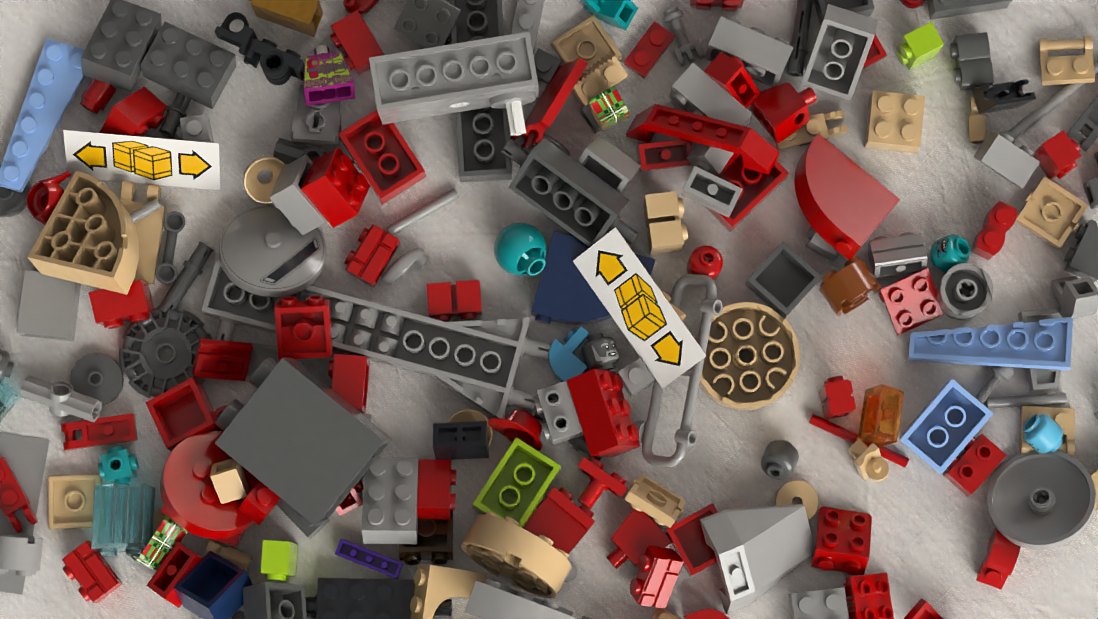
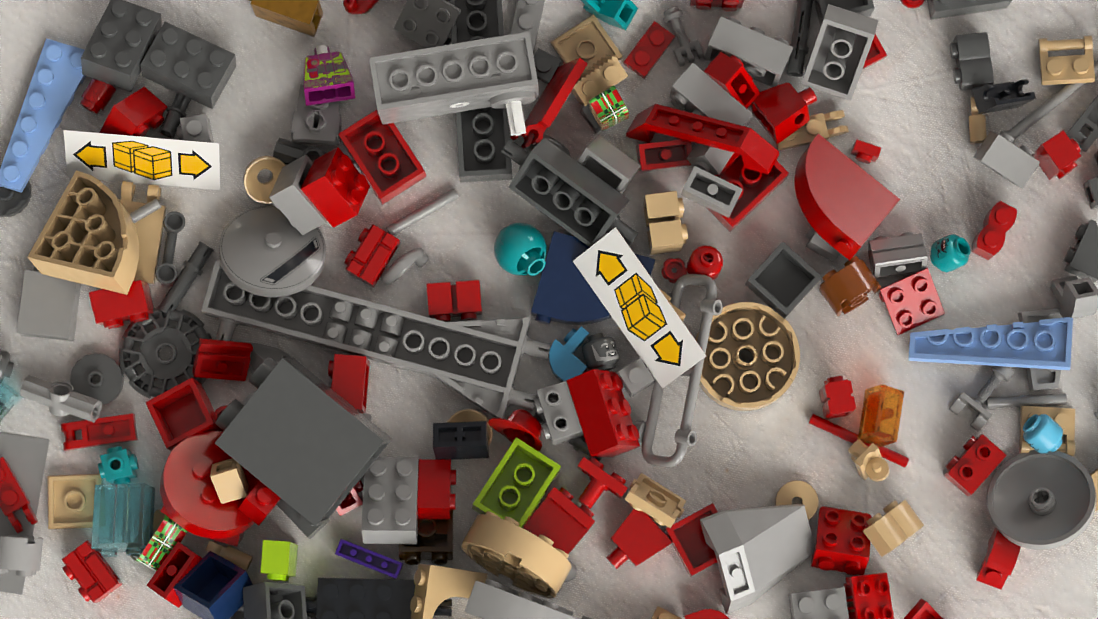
red piece [26,171,71,226] -> none
black plate [214,12,304,85] -> none
red plate [274,295,333,360] -> none
red brick [330,10,384,75] -> none
red brick [630,545,684,609] -> none
dark grey head [761,440,799,479] -> none
tan piece [864,90,925,153] -> none
lime brick [896,21,944,70] -> none
light blue brick [899,378,994,474] -> none
light grey brick [936,263,994,320] -> none
tan plate [1015,176,1088,250] -> none
none -> red plate [661,258,687,283]
none -> red plate [851,140,881,163]
none -> tan brick [863,500,924,557]

